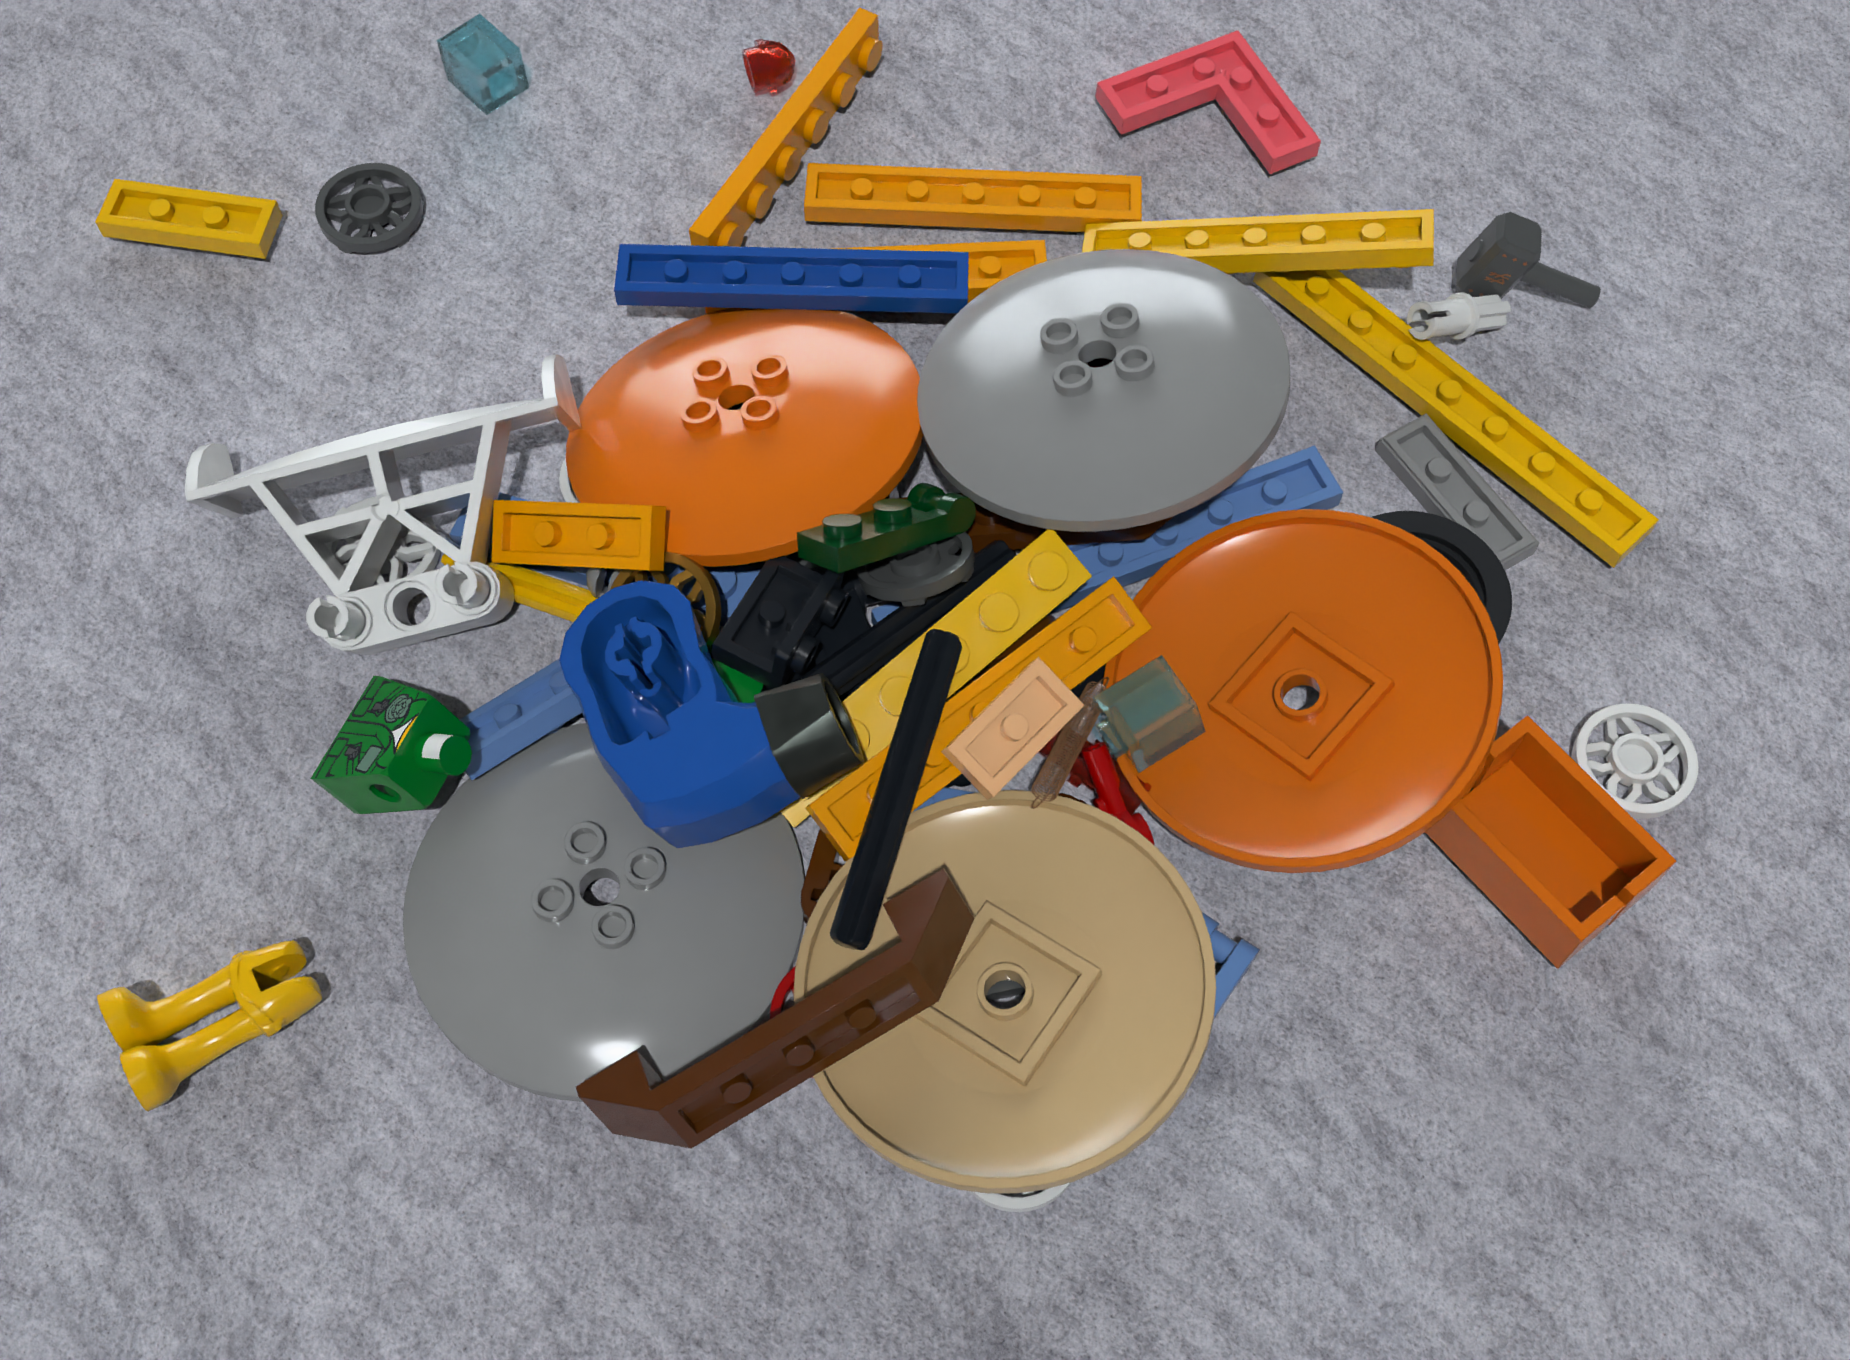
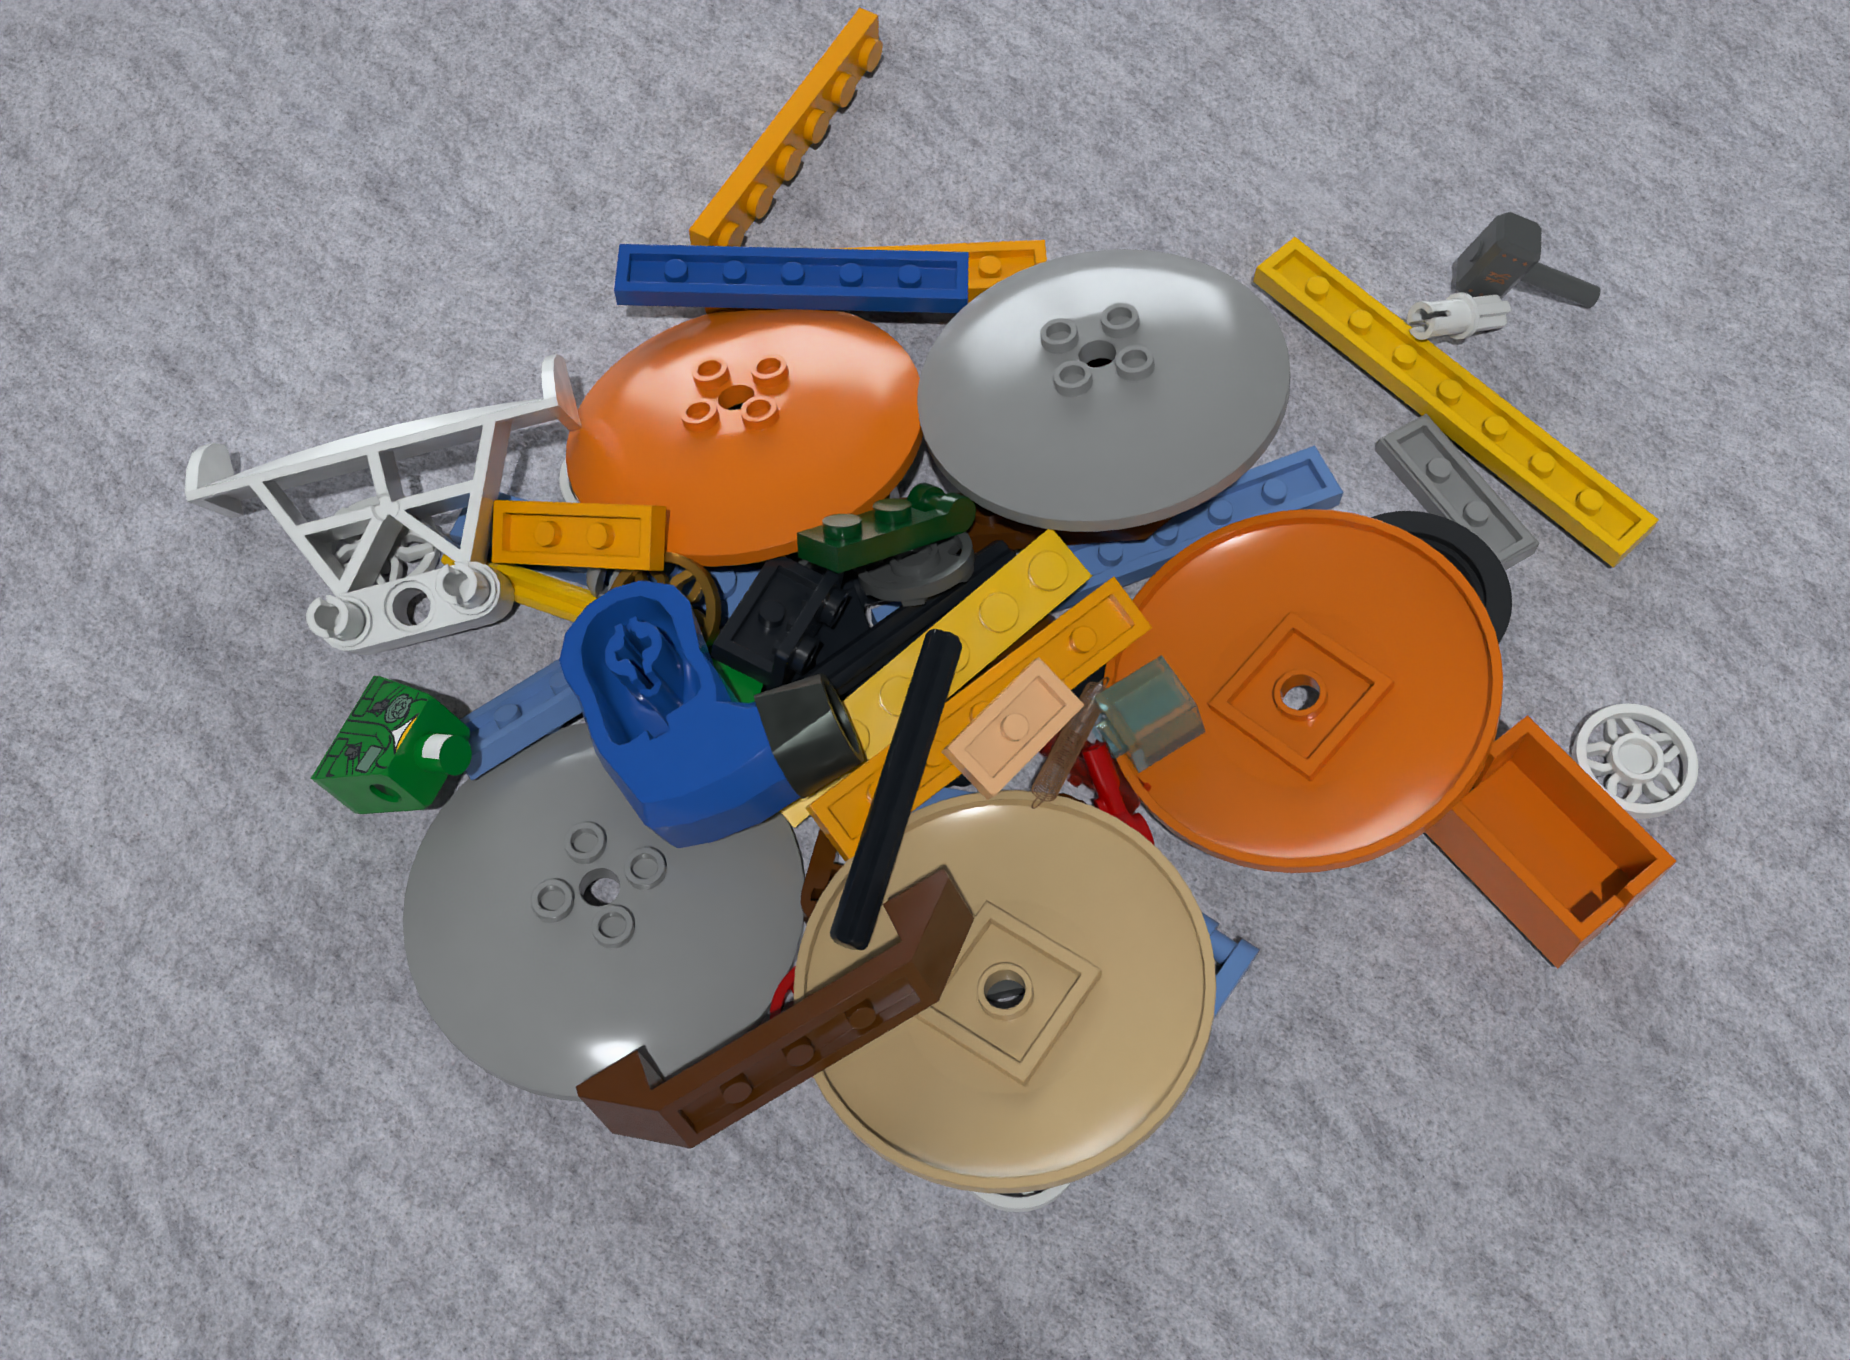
yellow plate [95,179,283,259] -> none
yellow piece [97,940,322,1112] -> none
dark grey wheel [315,163,423,254] -> none
clear light blue brick [437,13,529,115] -> none
clear red plate [742,38,796,94] -> none
light orange plate [804,163,1142,232] -> none
yellow plate [1081,209,1434,274] -> none
coral plate [1095,30,1321,174] -> none

